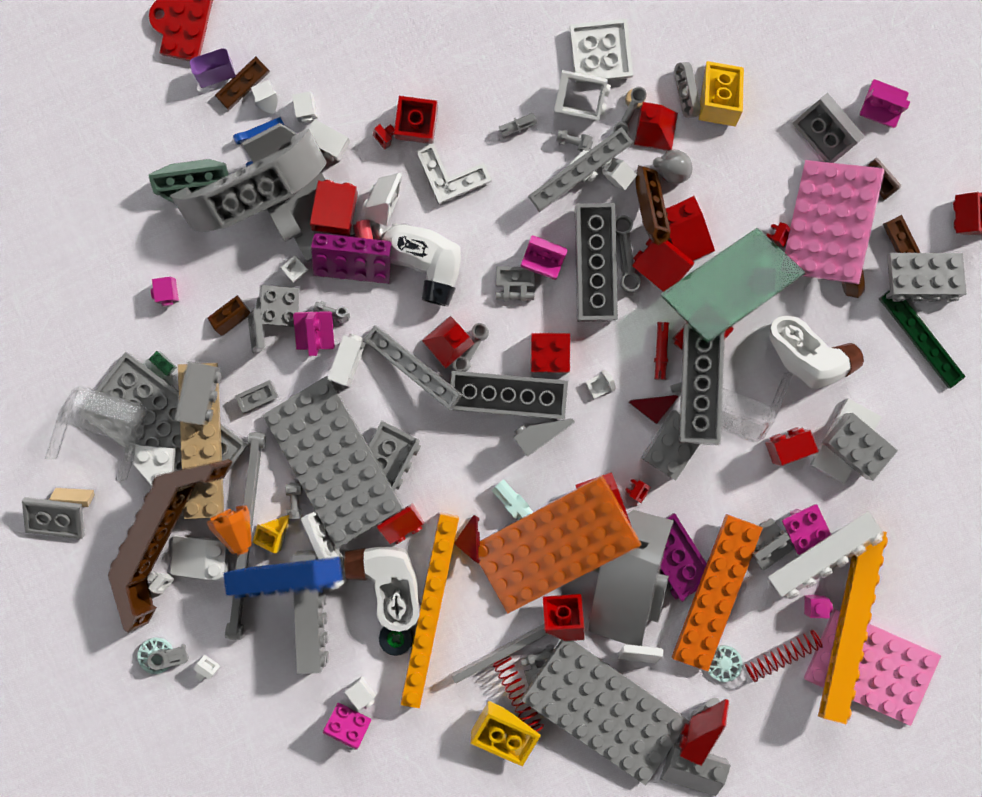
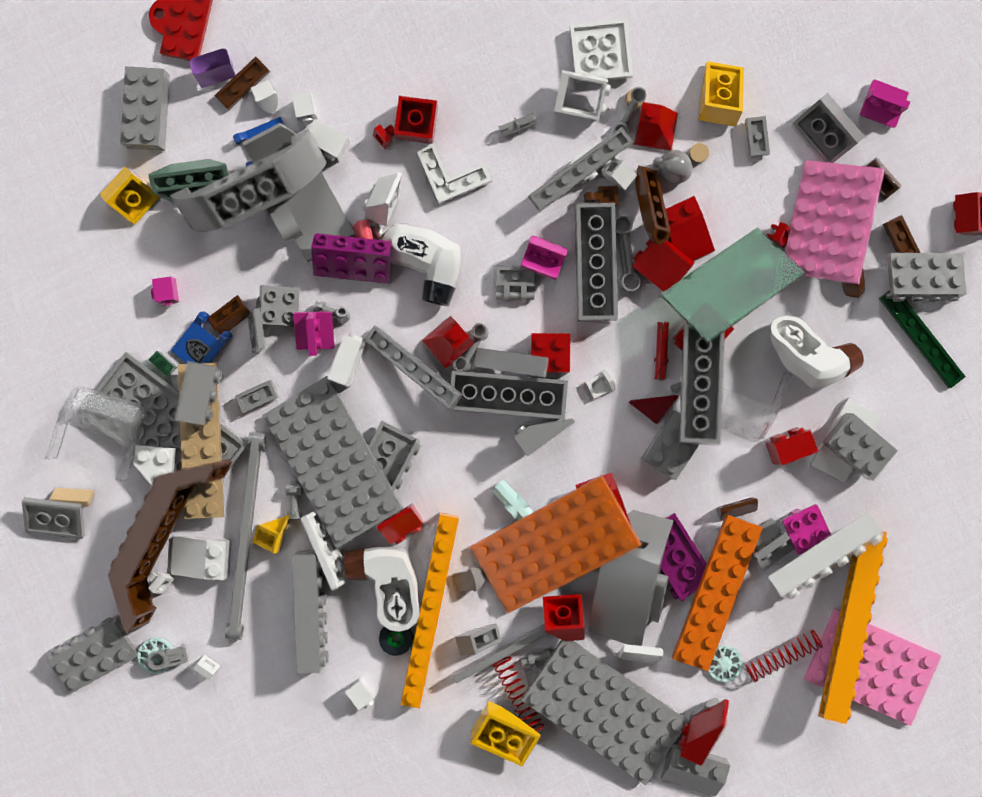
orange cone [206,505,252,555] -> none
blue brick [223,557,342,599] -> none
white tile [281,255,309,283] -> none
red brick [310,180,358,236] -> none
dark pink bracket [323,703,371,750] -> none
dark red tile [454,515,481,564] -> none
light grey bar [556,129,593,152] -> none
red tile [625,479,651,504] -> none
light grey beam [674,62,701,118] -> none
dark pink brick [804,595,833,618] -> none
none -> light grey bracket [47,616,138,693]
none -> yellow slope [99,166,160,225]
none -> light grey brick [120,66,170,151]
none -> blue flag [171,311,233,364]
none -> light grey tile [453,568,486,592]
none -> light grey slope [455,623,502,656]
none -> light grey tile [474,348,549,377]
none -> reddish brown plate [584,186,619,206]
none -> tan tile [689,143,709,163]
none -> reddish brown slope [717,497,758,521]
none -> light grey plate [745,116,770,158]

